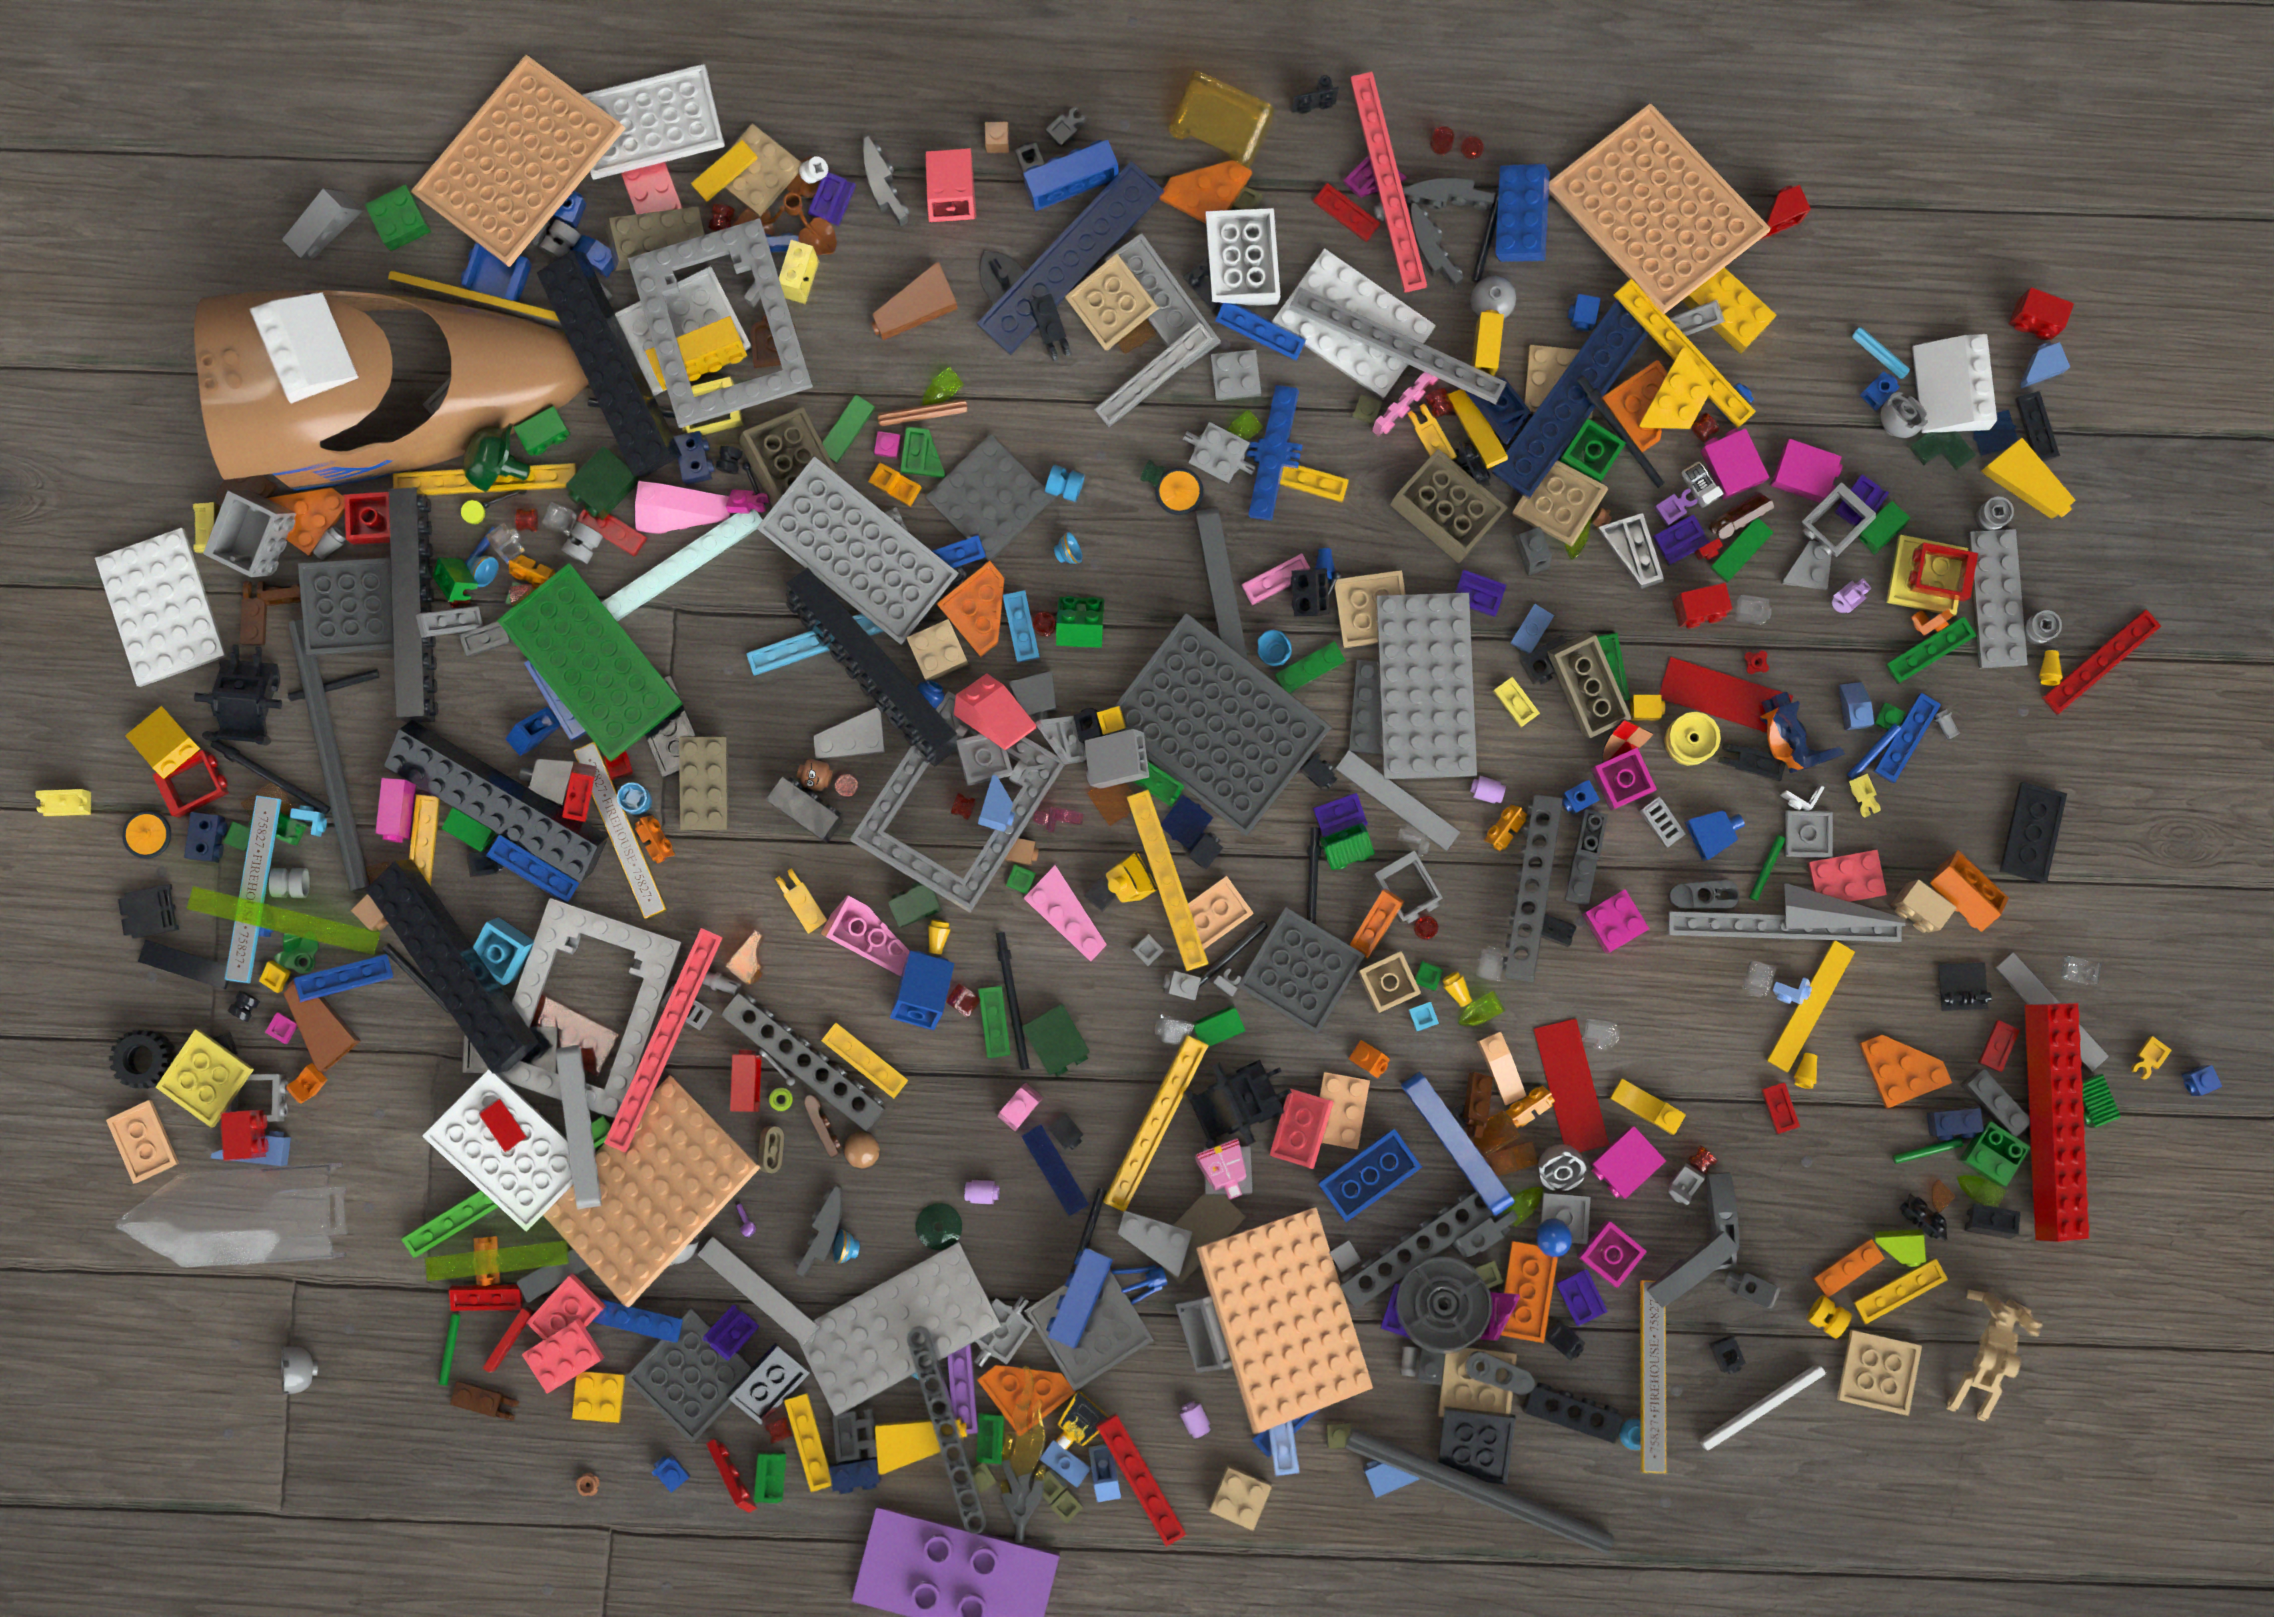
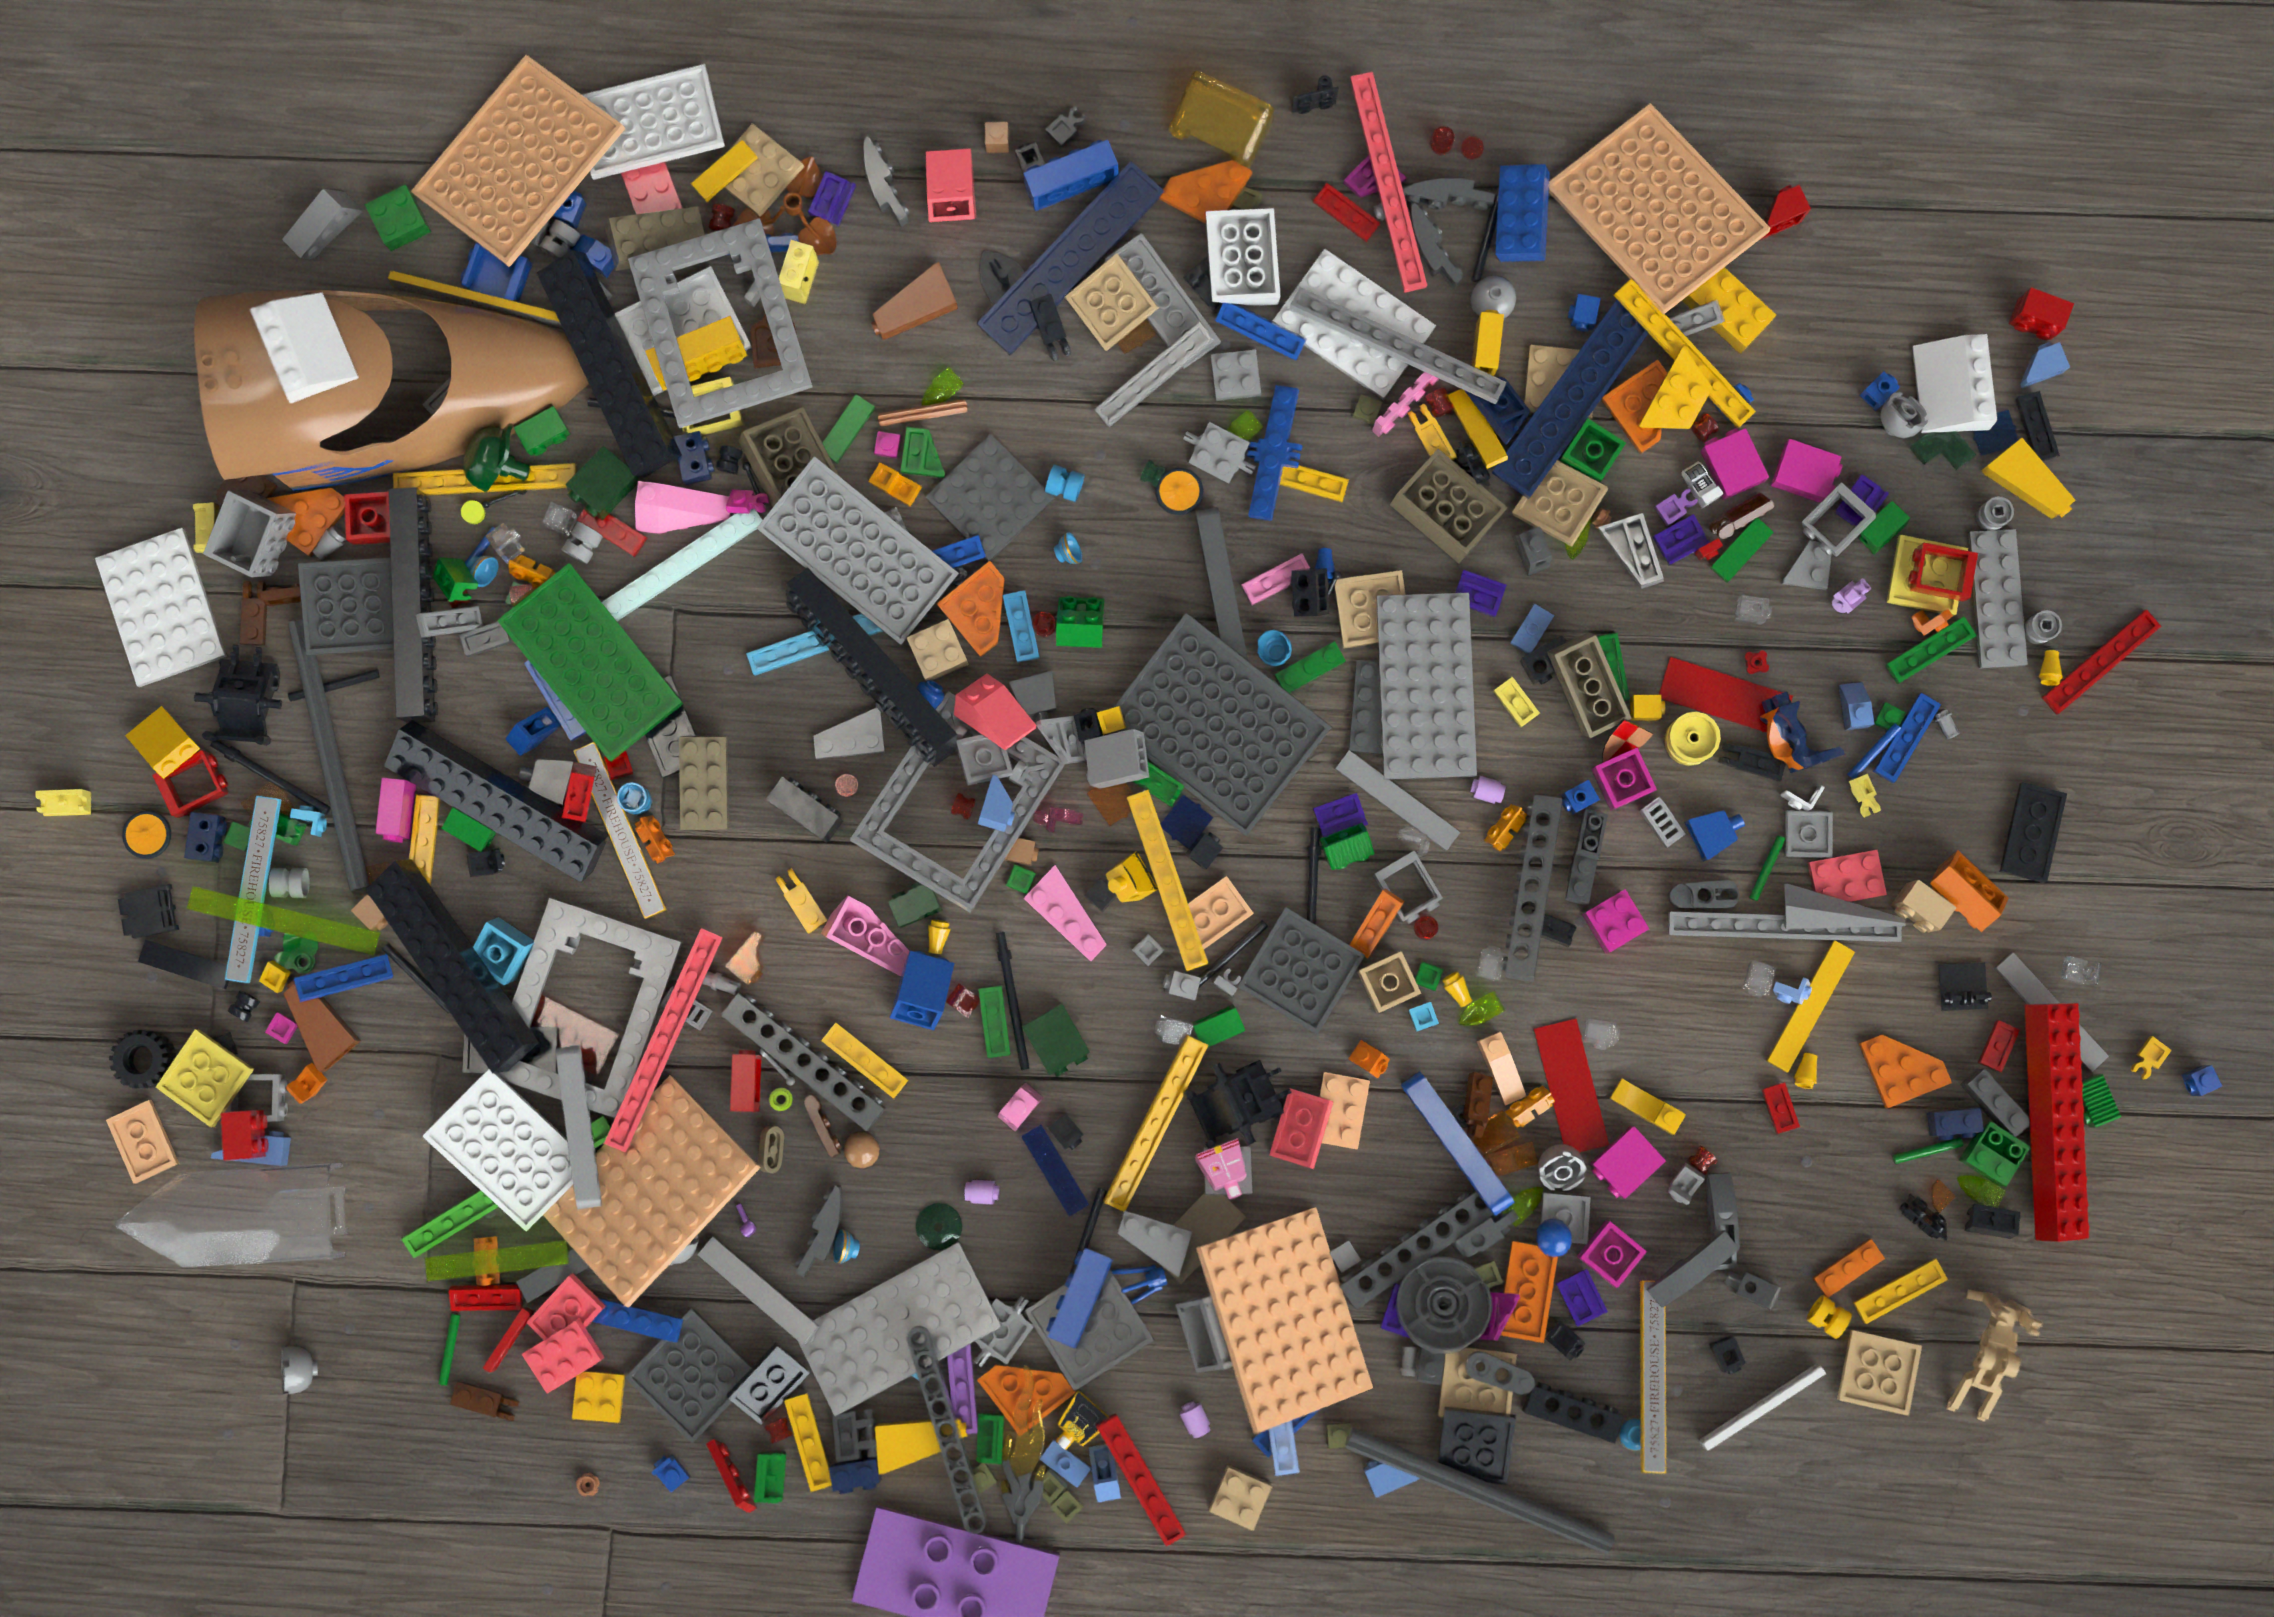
red slope [479,1098,527,1153] -> none
blue plate [486,835,579,904] -> none
clear red wheel [515,508,538,532] -> none
dark purple plate [702,1304,759,1361] -> none
nougat head [797,759,833,792] -> none
white wheel [799,157,828,183] -> none
black brick [1301,752,1338,790] -> none
blue brick [1317,1129,1422,1222] -> none
black bar [1576,375,1665,488] -> none
red brick [1673,582,1732,629] -> none
medium azure axle [1852,327,1910,379] -> none
lime slope [1874,1229,1926,1267] -> none

